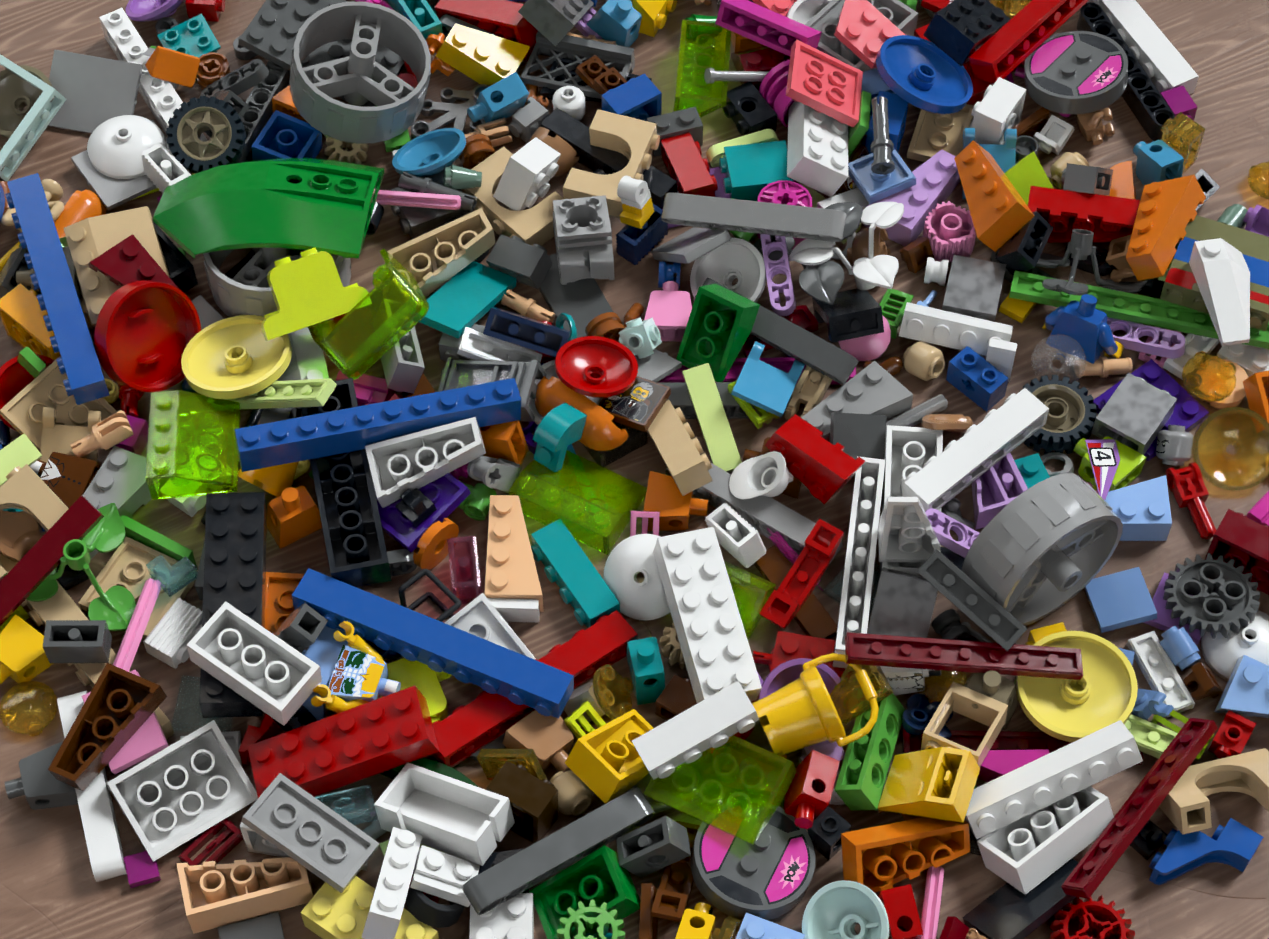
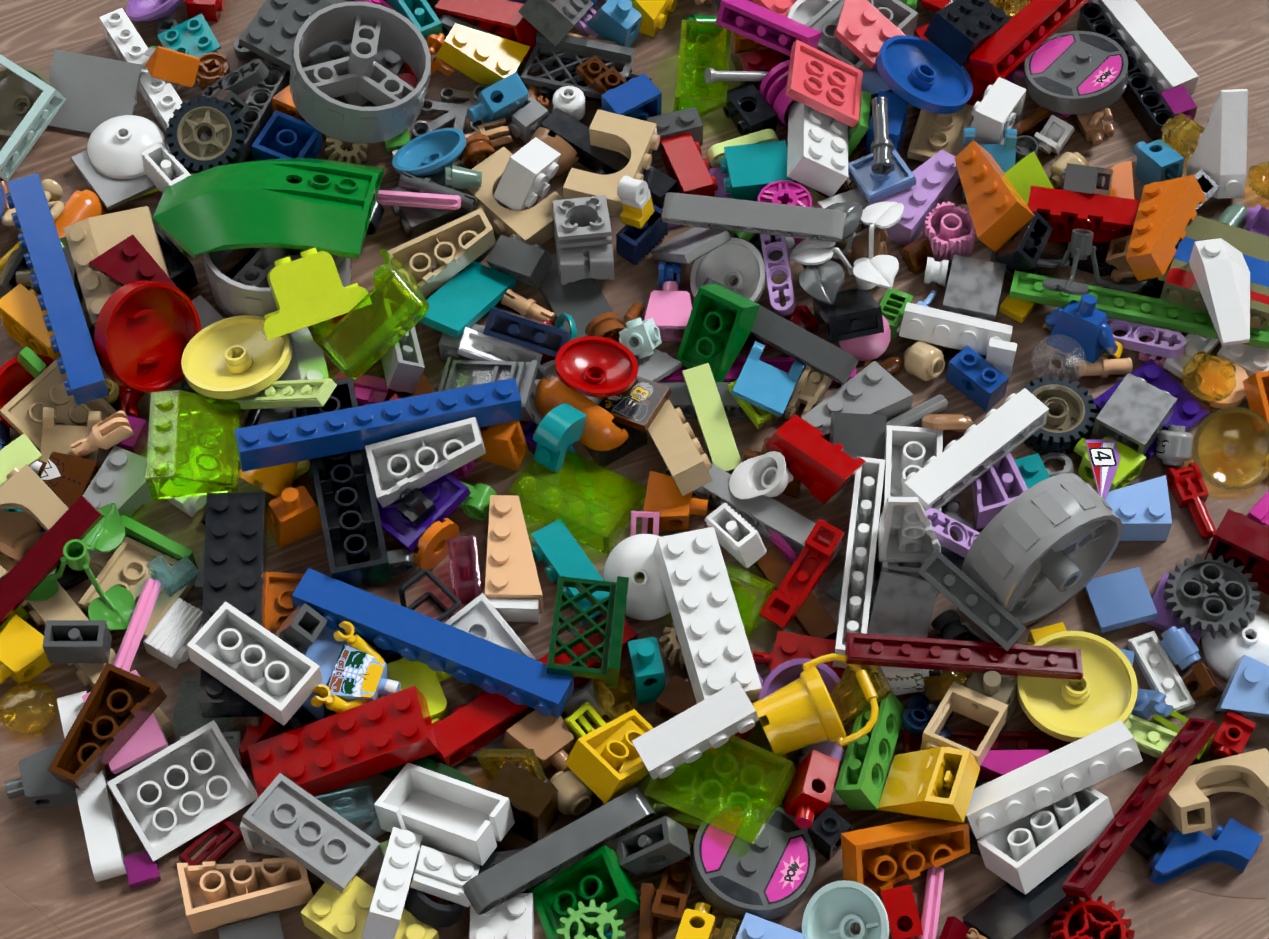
light grey piece [467,455,522,493] -> none
none -> dark green fence [546,576,629,688]
none -> white wedge [1186,89,1248,199]

